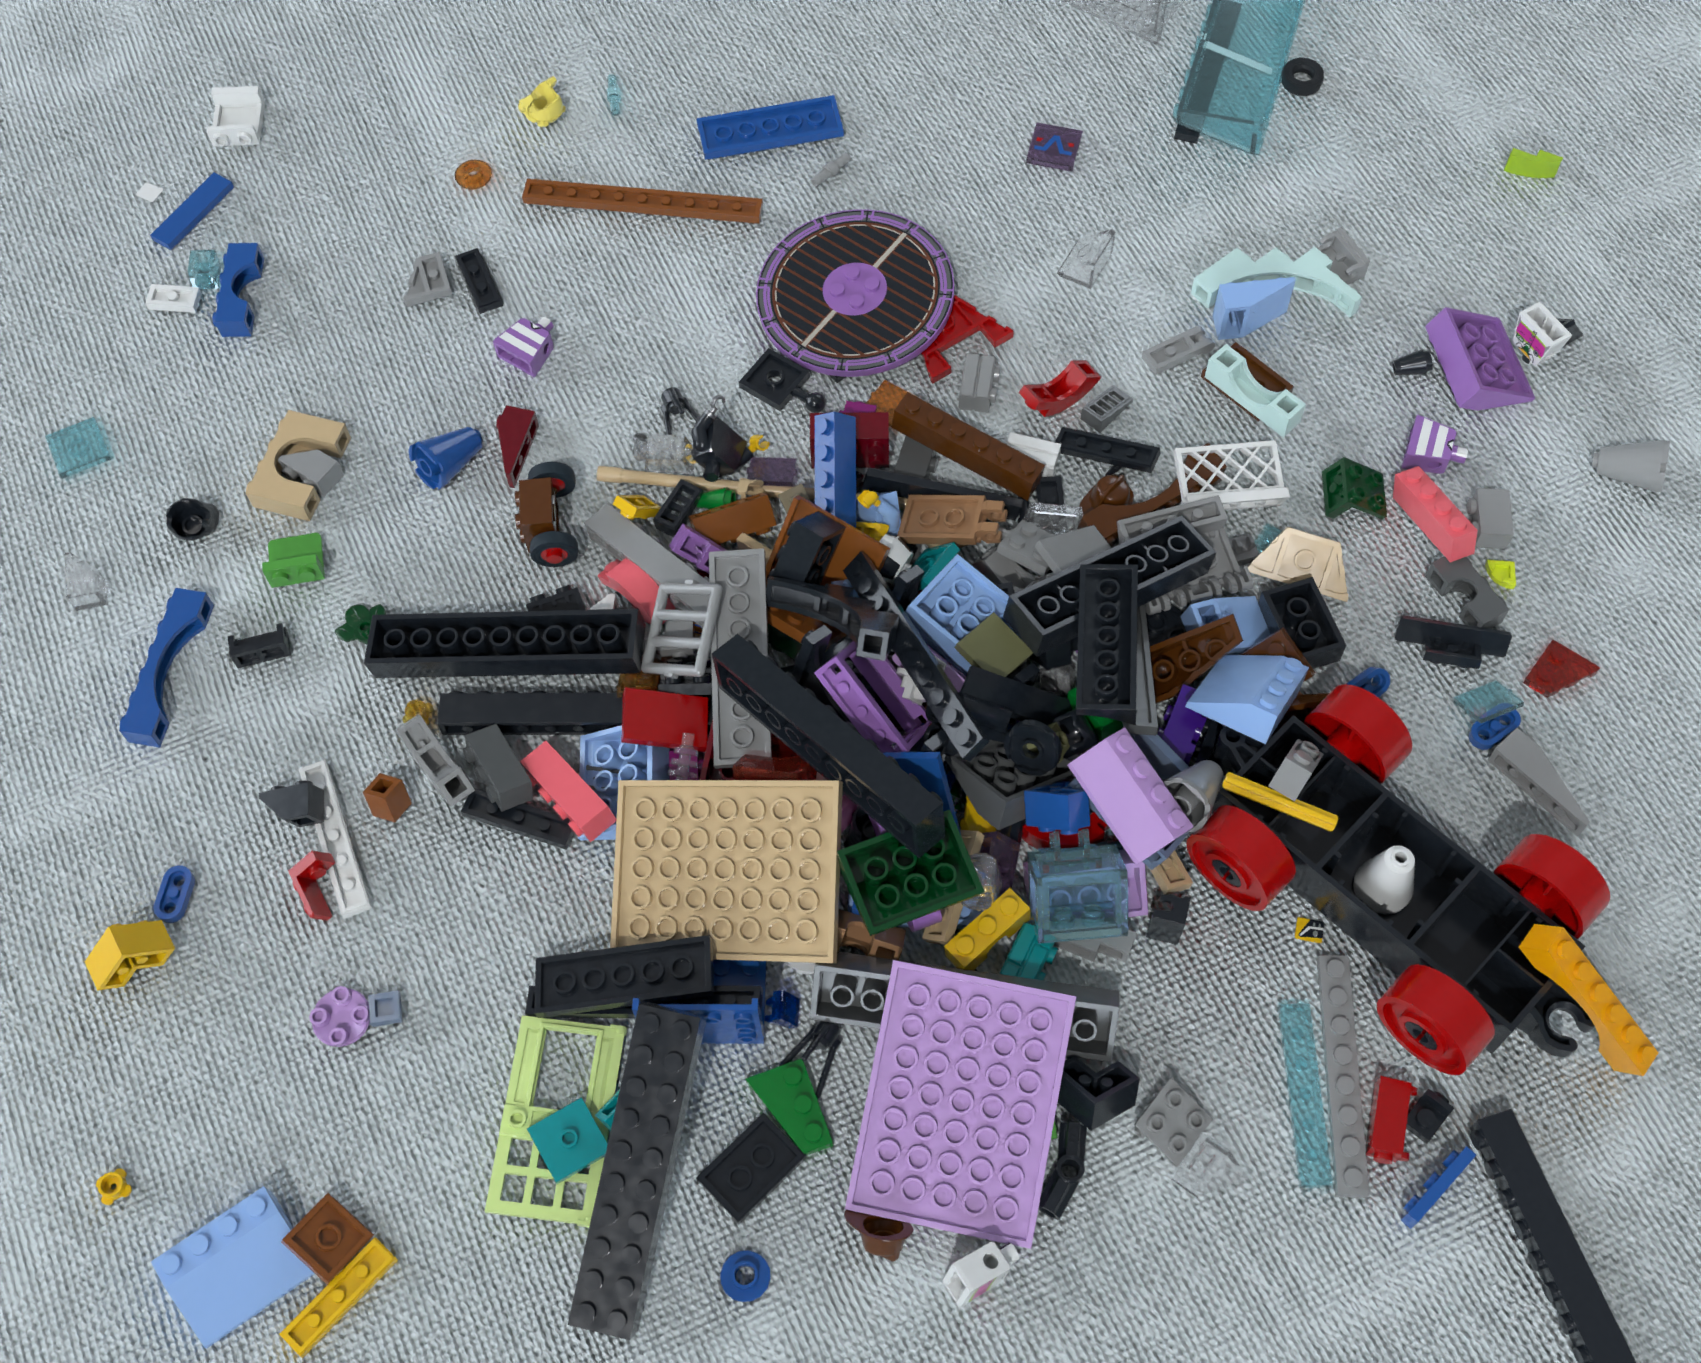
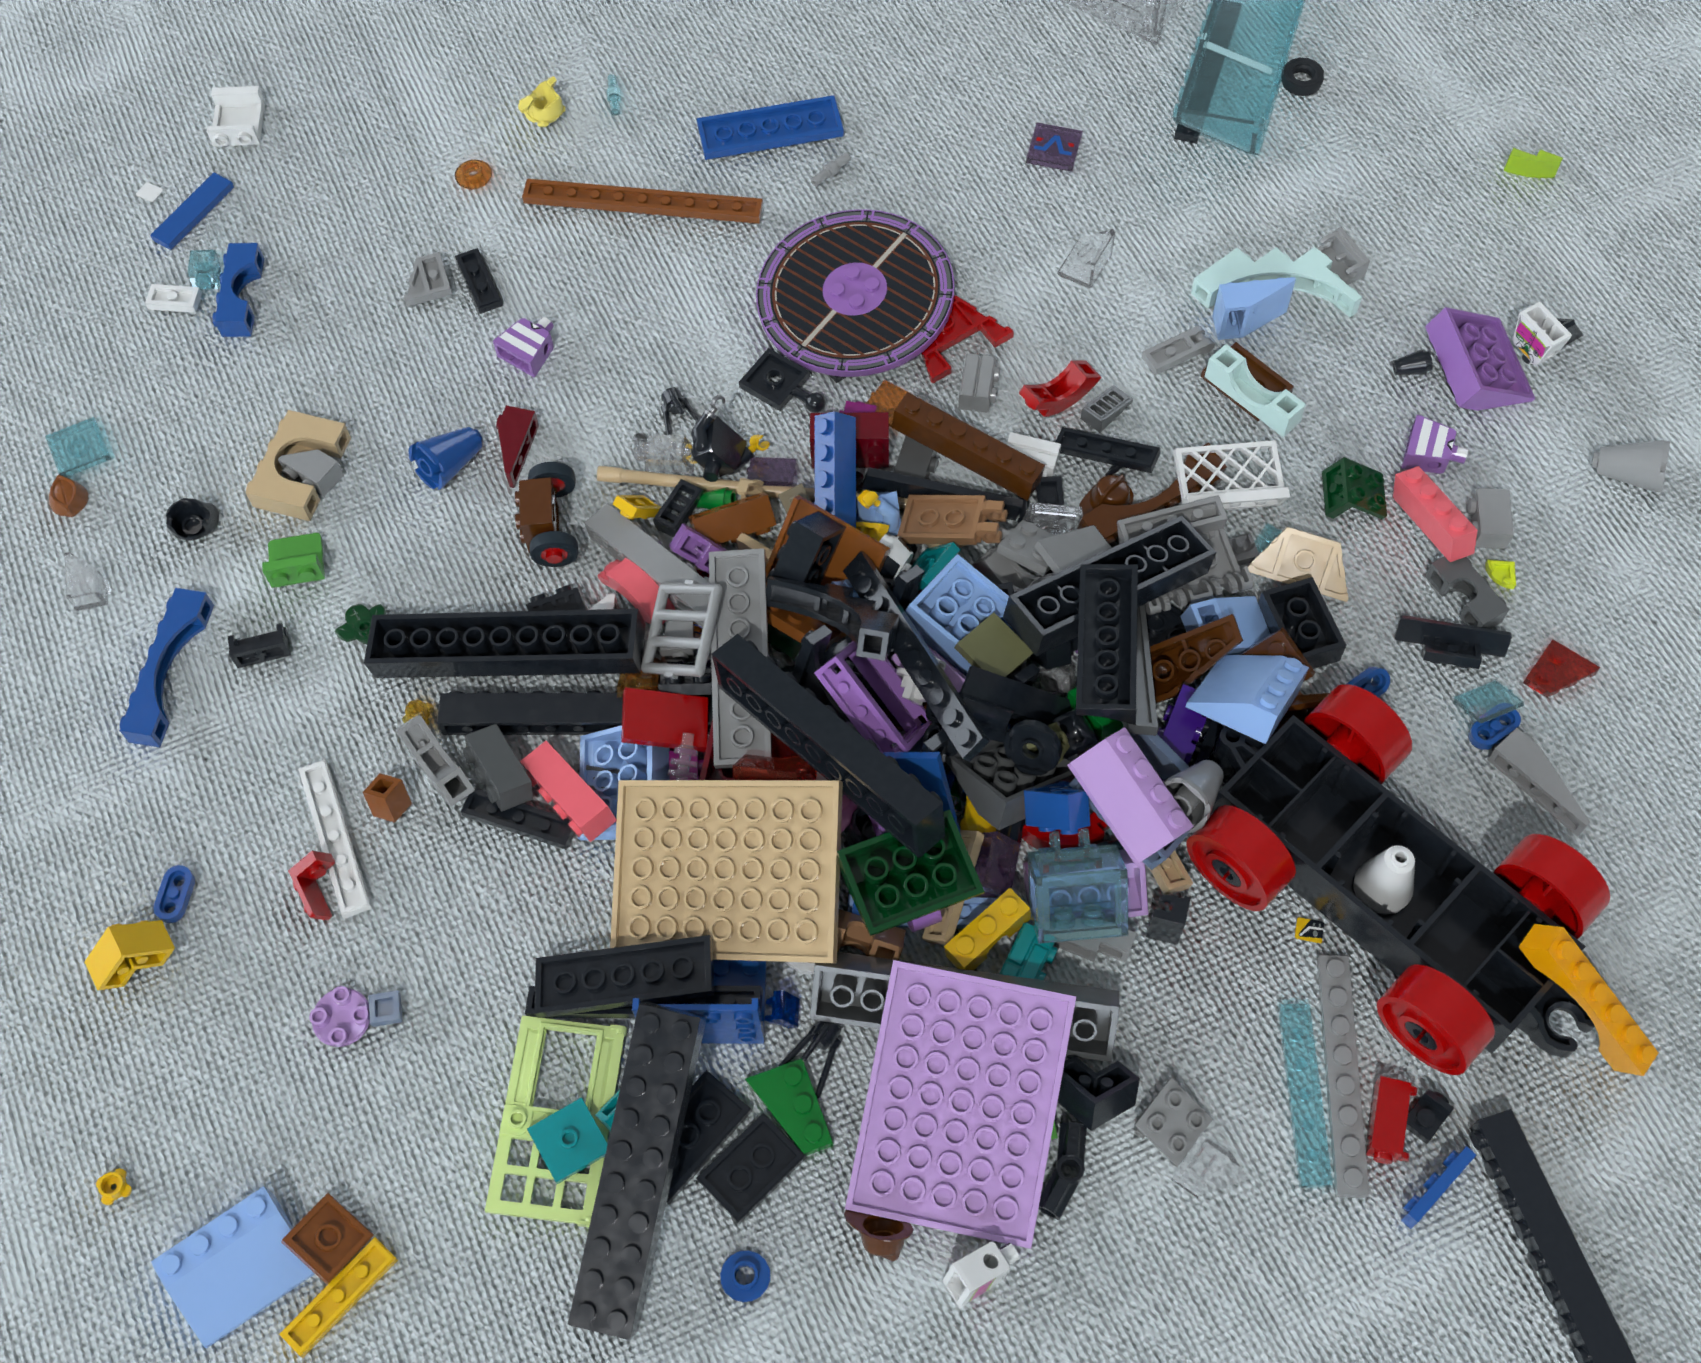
black slope [259,781,324,827] -> none
clear hair [961,853,1003,911] -> none
yellow axle [1222,772,1338,832] -> none
light grey slope [1269,739,1324,802] -> none
none -> dark orange hat [49,475,89,517]
none -> black tile [666,1070,752,1205]

